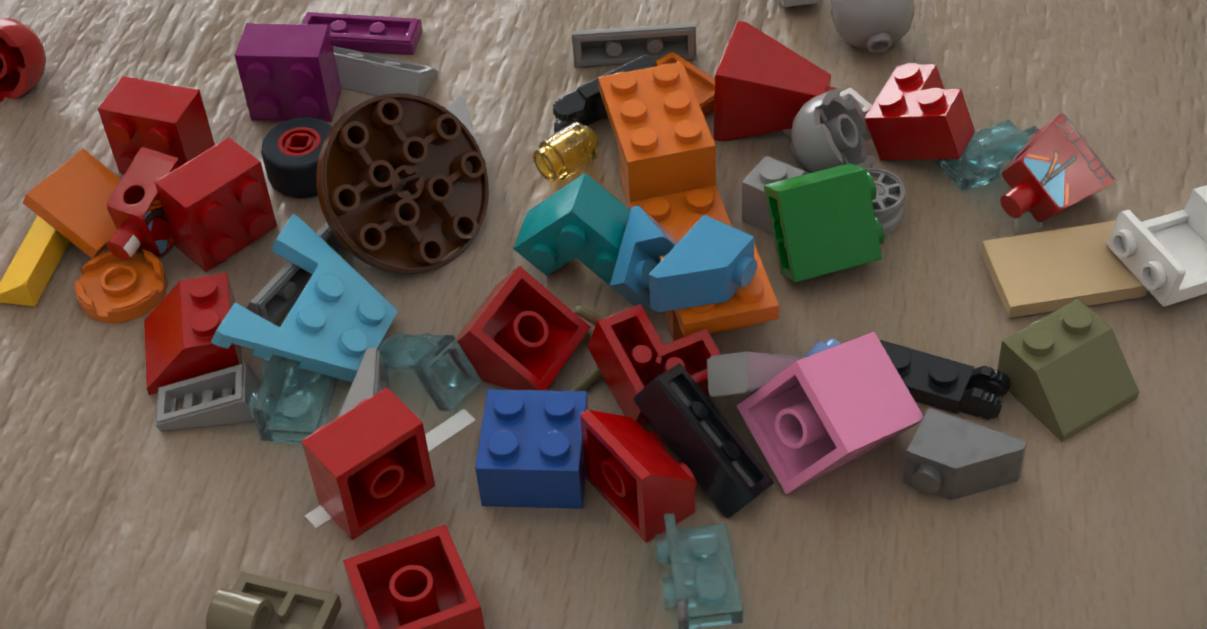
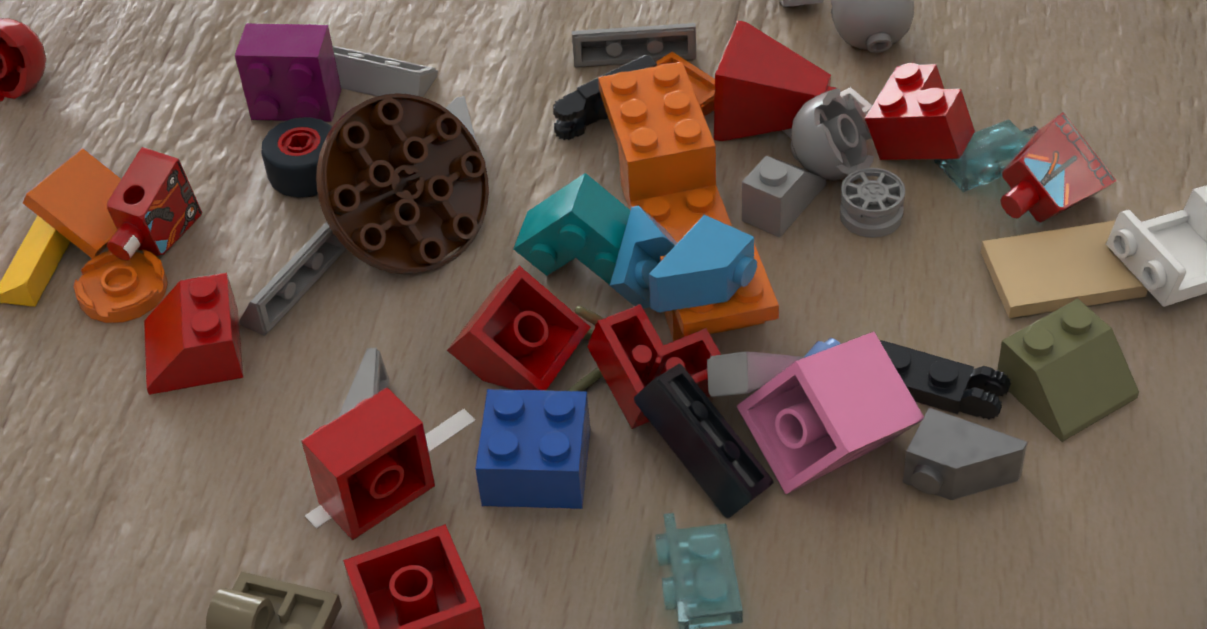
red brick [98,76,215,174] -> none
red brick [155,137,277,272] -> none
light grey slope [156,363,262,431] -> none
medium azure wing [211,214,398,382] -> none
clear light blue bracket [249,355,338,444] -> none
magenta tile [301,12,423,55] -> none
clear light blue bracket [379,333,482,411] -> none
clear yellow brick [533,122,599,181] -> none
red slope [580,409,697,543] -> none
green brick [764,163,884,282] -> none

